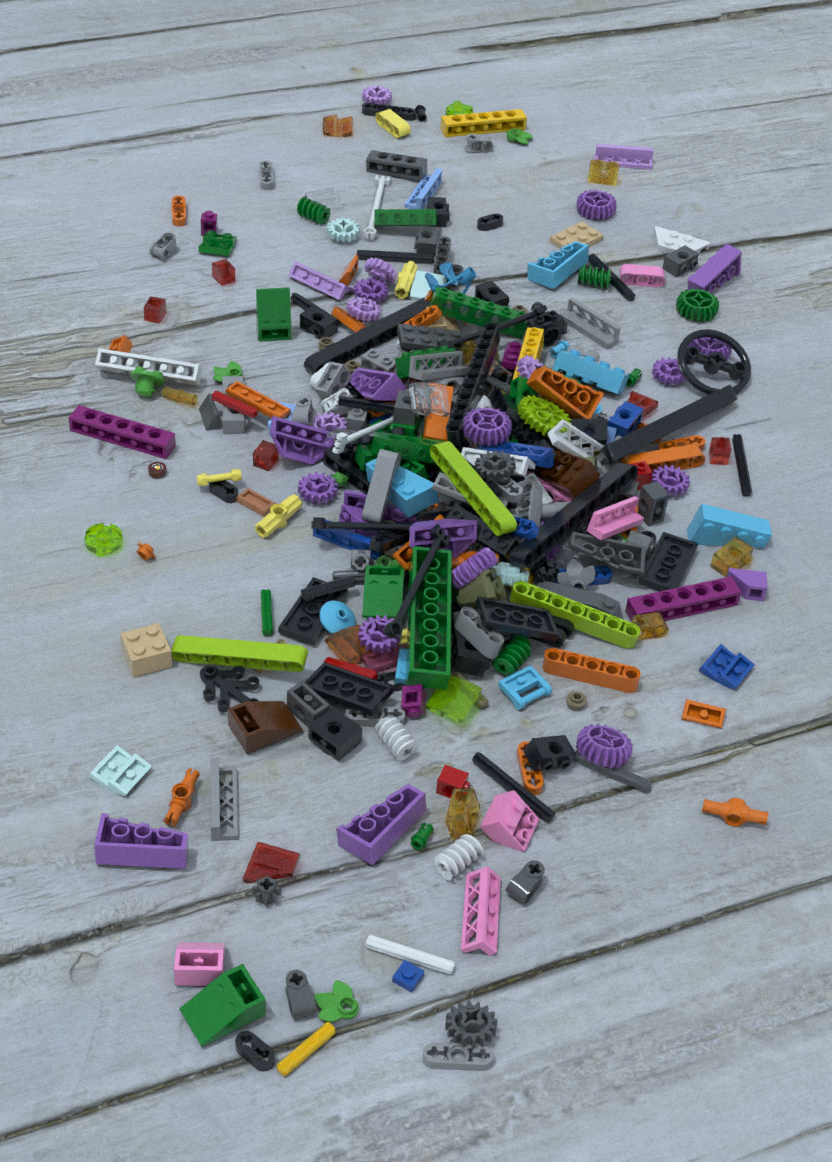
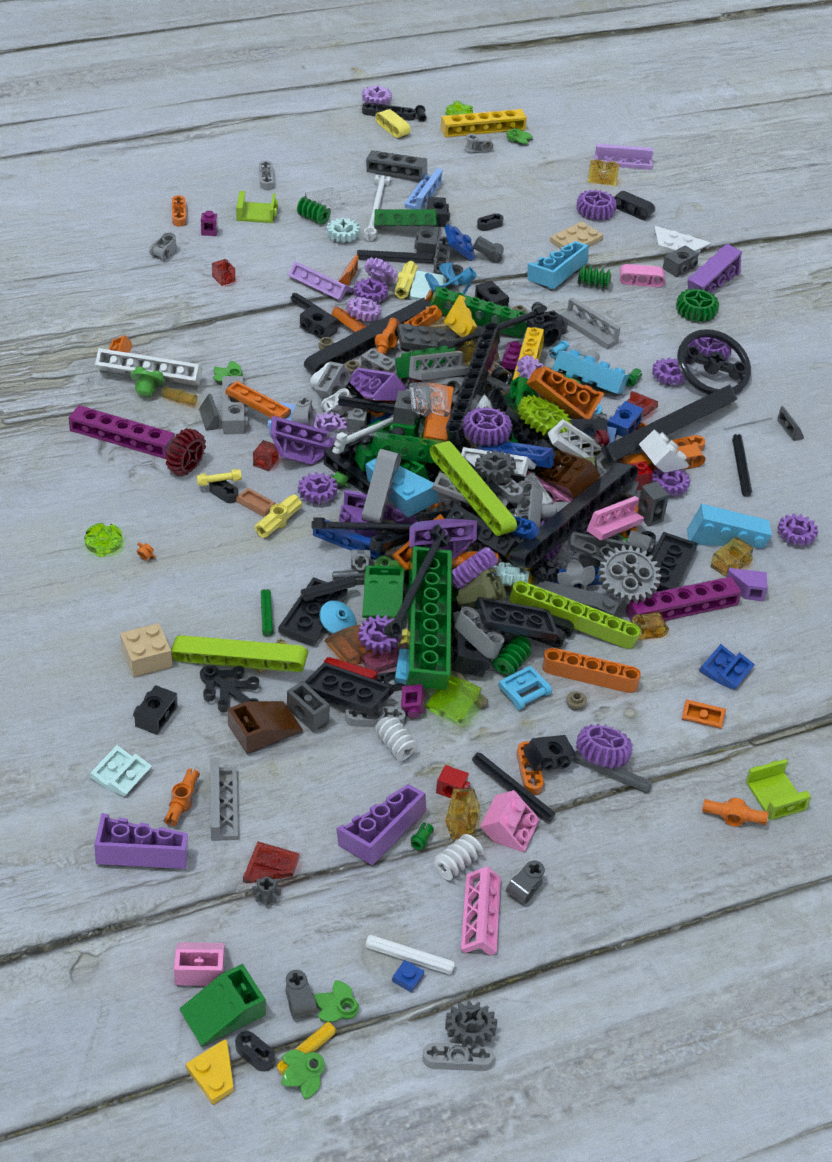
clear red brick [144,296,166,324] -> none
tile [148,462,167,478] -> none
green slope [199,231,237,256] -> none
red axle [212,391,258,418] -> none
green slope [256,287,291,342] -> none
black brick [308,706,362,761] -> none
clear orange slope [323,114,353,137] -> none
black axle [588,253,635,301] -> none
clear red brick [708,437,731,465] -> none
none -> black brick [133,685,178,735]
none -> dark red gear [165,428,206,476]
none -> yellow wing [185,1039,234,1105]
none -> lime panel [236,191,278,223]
none -> bright green plate [281,1050,325,1099]
none -> orange pin [375,318,399,355]
none -> blue plate [444,224,475,261]
none -> yellow wing [444,295,477,337]
none -> dark grey piece [473,236,504,263]
none -> dark red plate [594,429,609,447]
none -> light grey gear [598,546,661,604]
none -> black beam [614,191,655,220]
none -> white slope [639,430,689,473]
none -> lime panel [745,759,811,820]
none -> dark grey slope [777,406,804,441]
none -> medium lavender gear [777,513,818,547]

